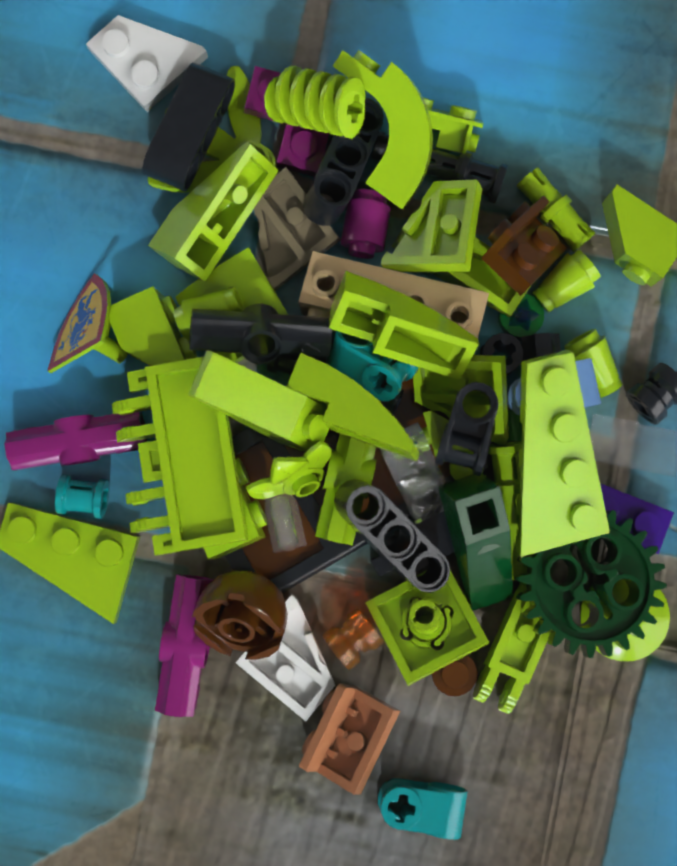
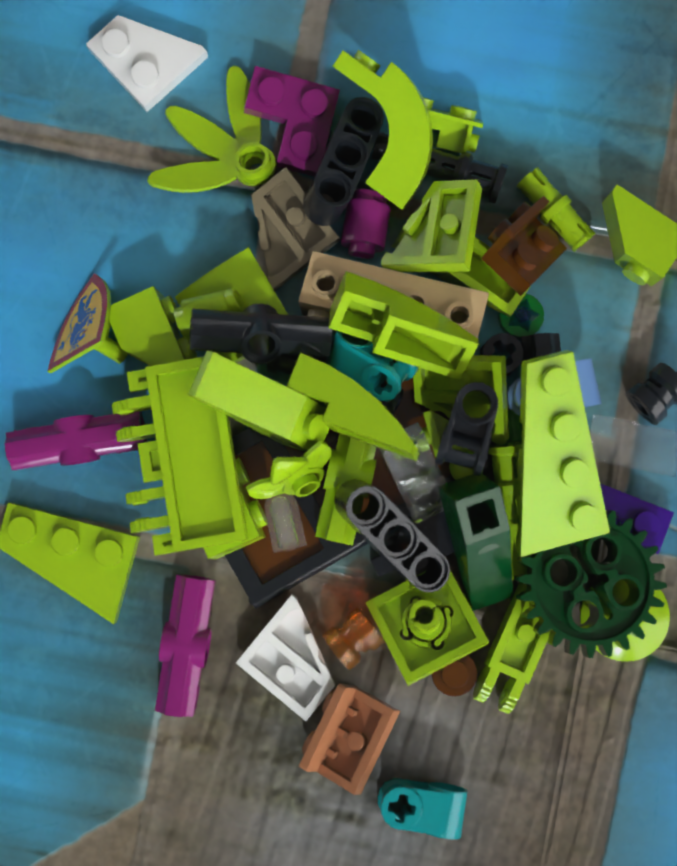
teal bush [55,474,110,519] -> none
black beam [142,62,235,192] -> none
lime slope [148,142,279,282] -> none
reddish brown cylinder [192,571,288,660] -> none
lime piece [264,65,366,139] -> none
lime cone [532,249,601,313] -> none
lime cone [564,328,623,398] -> none

